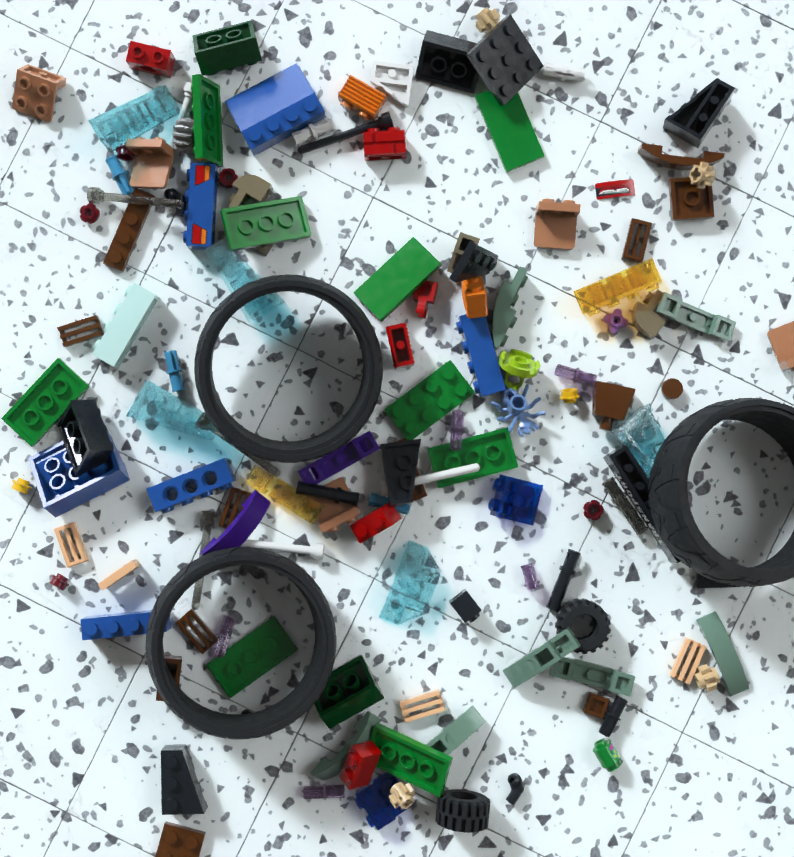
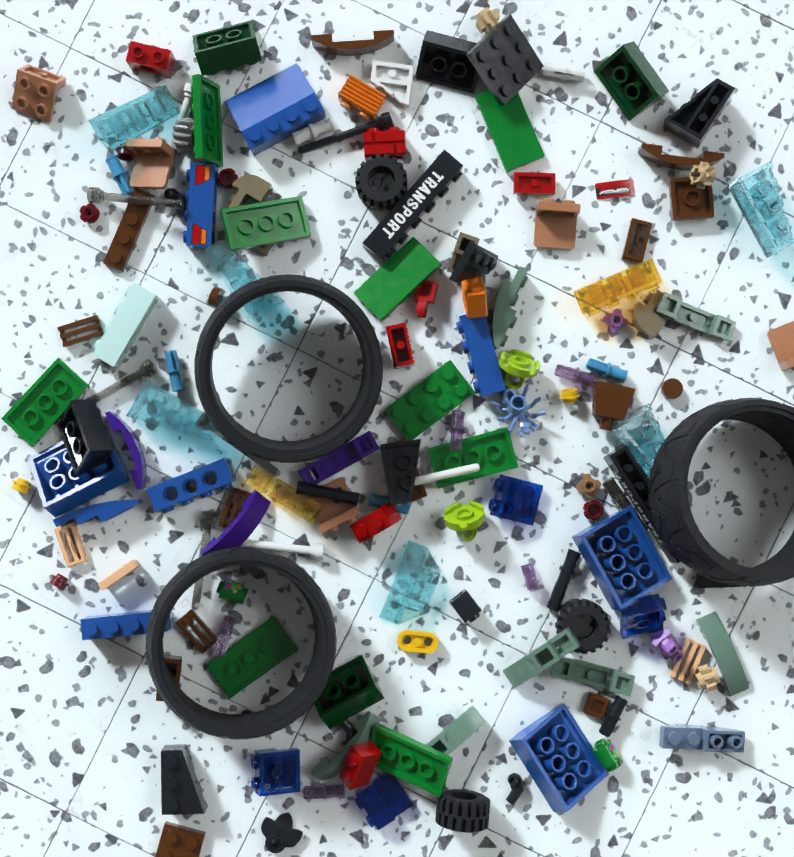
tan gear [388,782,416,809] -> none
light nougat tile [399,689,445,723] -> none
none -> blue slope [53,499,143,527]
none -> clear smoke piece [86,359,158,403]
none -> dark purple slope [105,411,147,490]
none -> reddish brown tile [208,287,224,308]
none -> green brick [216,578,249,605]
none -> clear blue plate [251,748,300,797]
none -> black plate [261,812,303,853]
none -> reddish brown slope [311,30,394,56]
none -> black arm [339,719,358,747]
none -> black tyre [355,154,408,211]
none -> black brick [362,149,463,263]
none -> yellow plate [397,629,439,653]
none -> lime tile [443,501,486,542]
none -> blue slope [509,703,609,812]
none -> red plate [513,172,556,195]
none -> blue slope [572,505,672,610]
none -> medium nougat plate [576,474,601,498]
none -> dark azure axle [586,358,628,383]
none -> dark green slope [594,41,669,121]
none -> clear blue plate [620,594,667,640]
none -> medium lavender hips [651,628,684,664]
none -> sand blue slope [659,724,745,753]
none -> clear light blue wedge [728,161,794,258]

